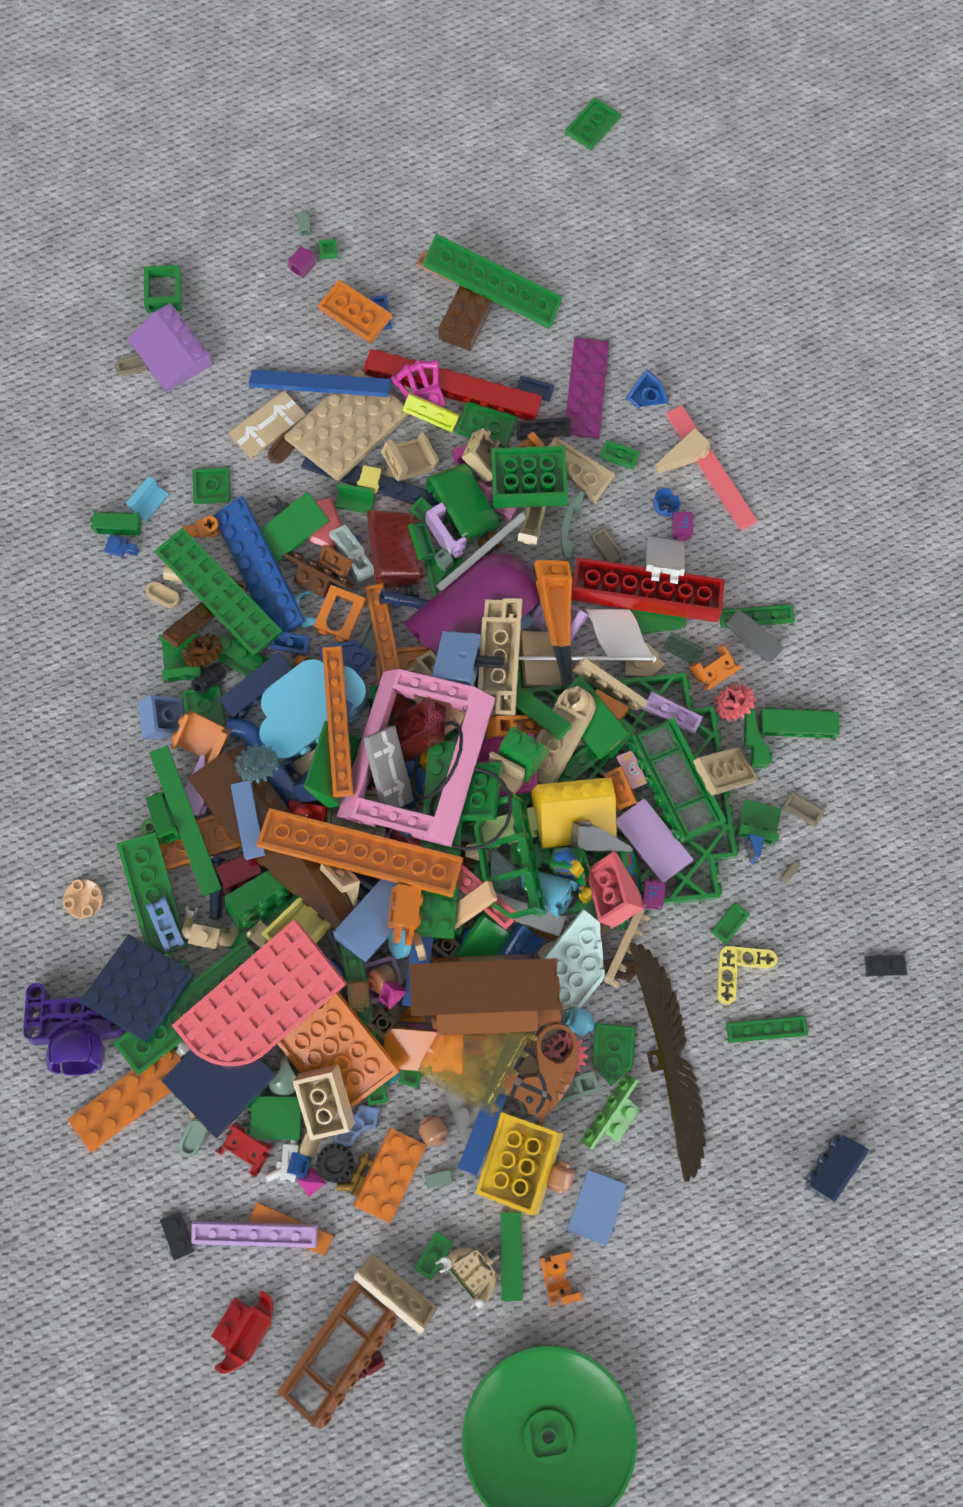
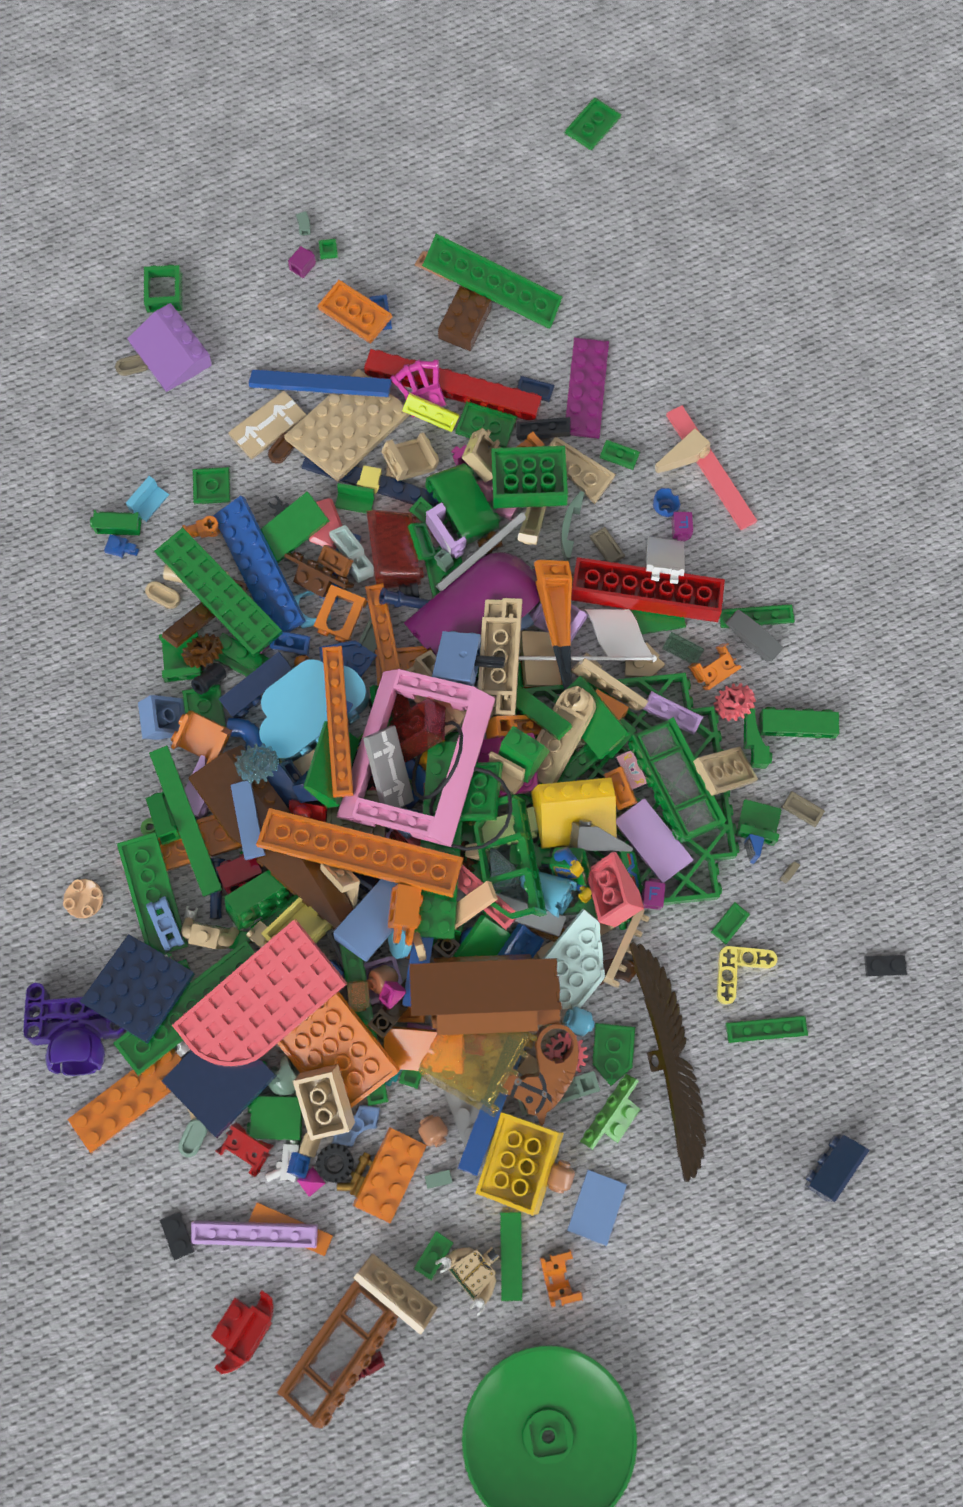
blue slope [626,369,669,409] -> none

